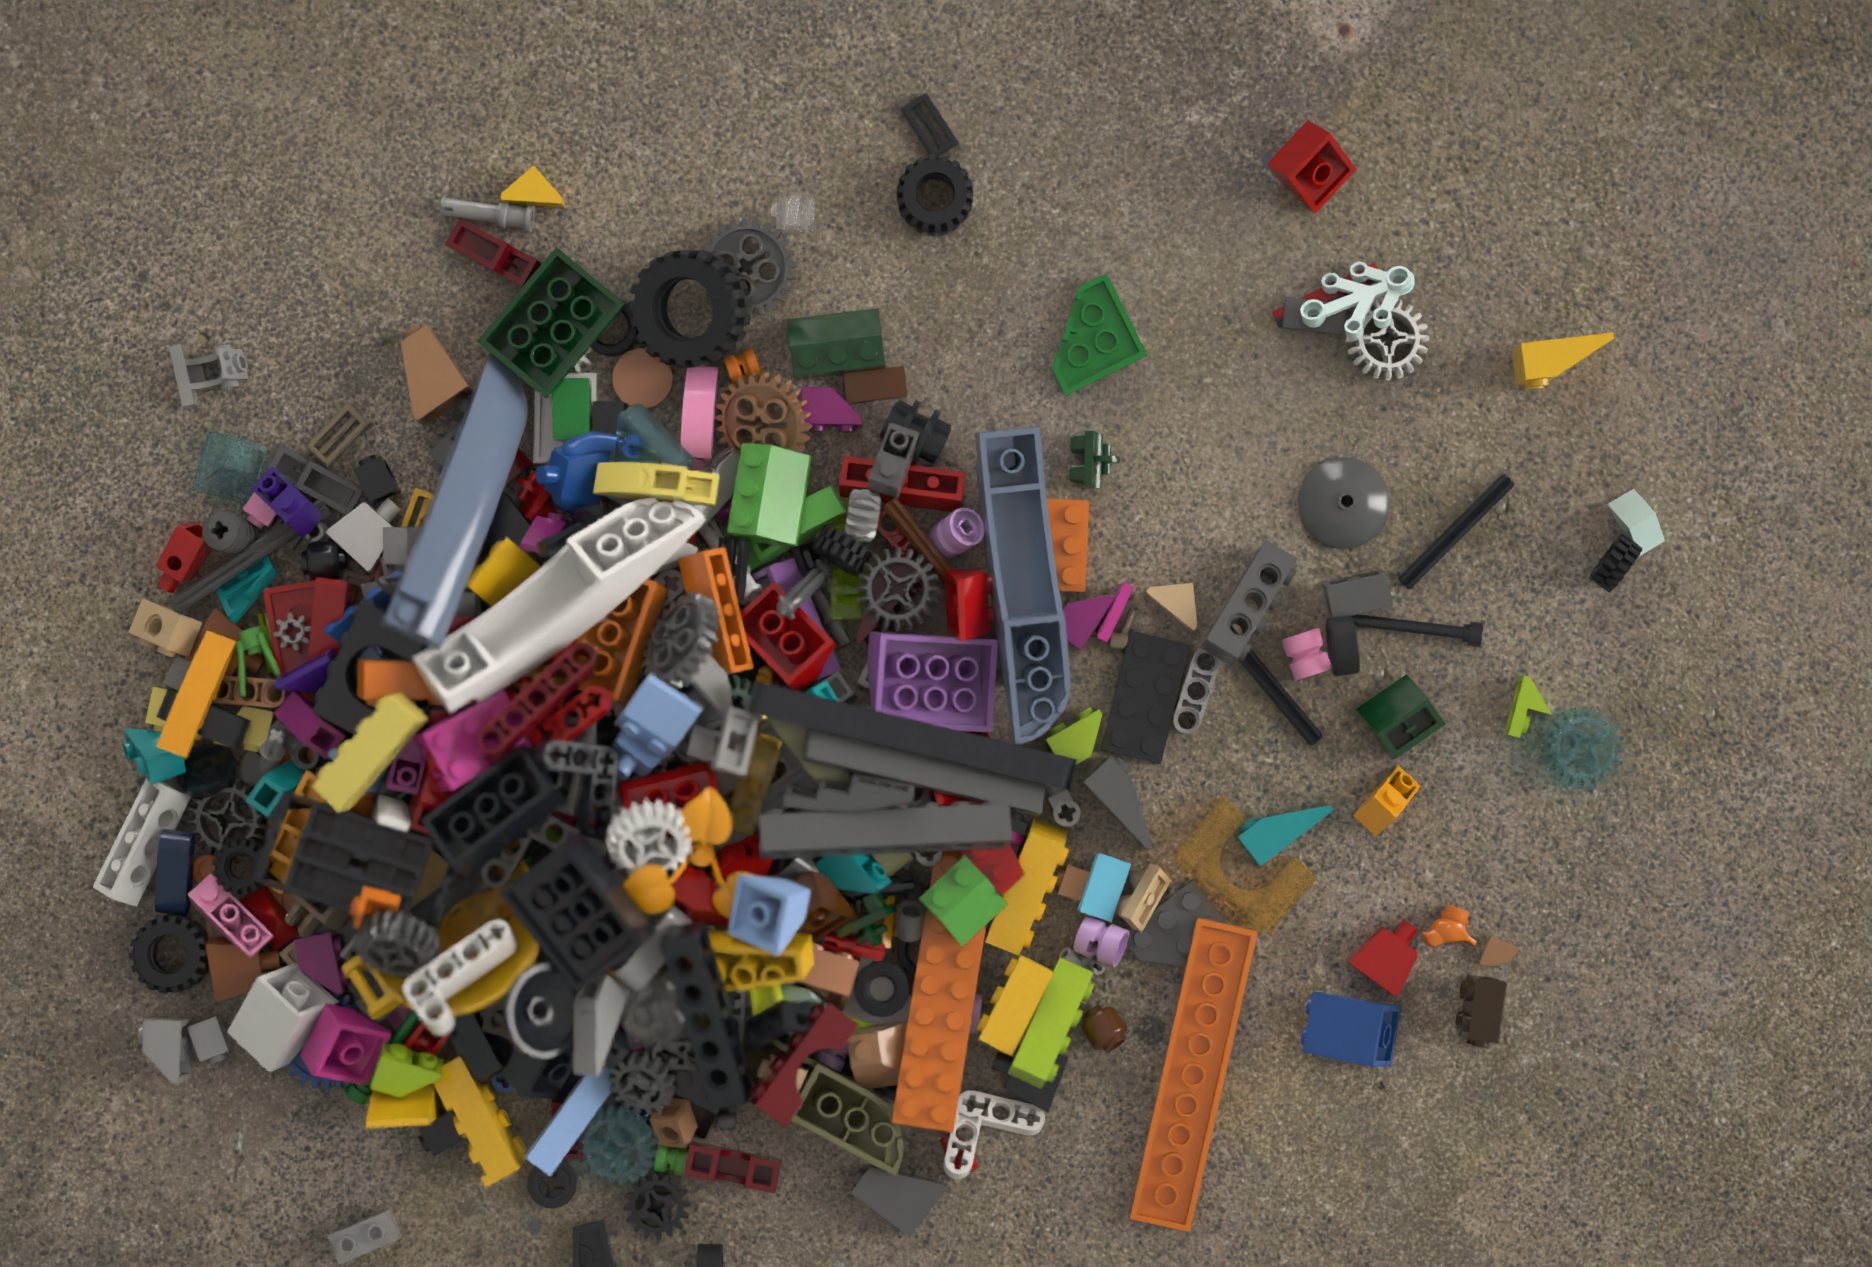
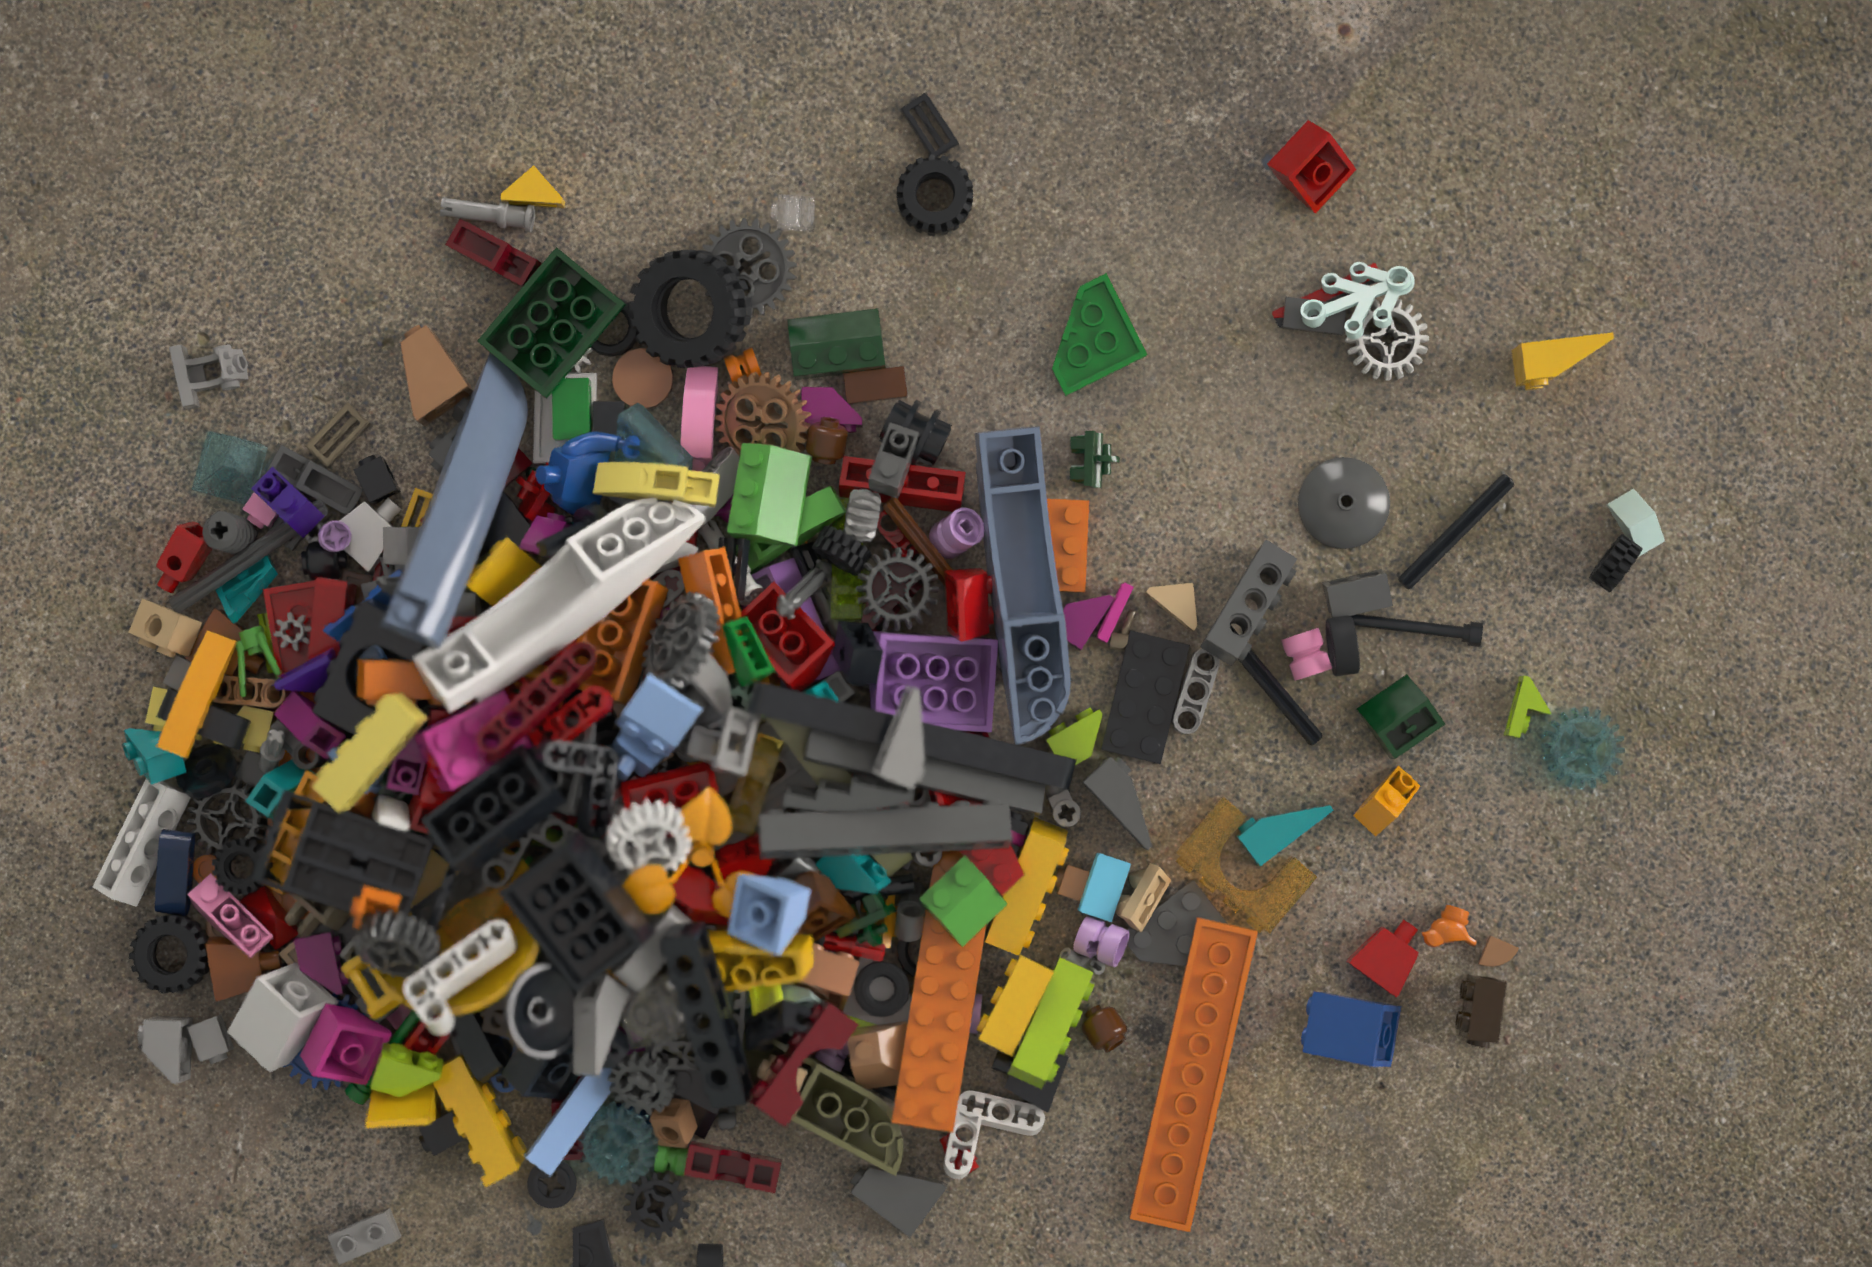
none -> lavender wheel [318,521,351,552]
none -> green slope [722,616,775,687]
none -> reddish brown head [806,417,848,465]
none -> black brick [832,621,883,686]
none -> light grey slope [871,685,925,789]

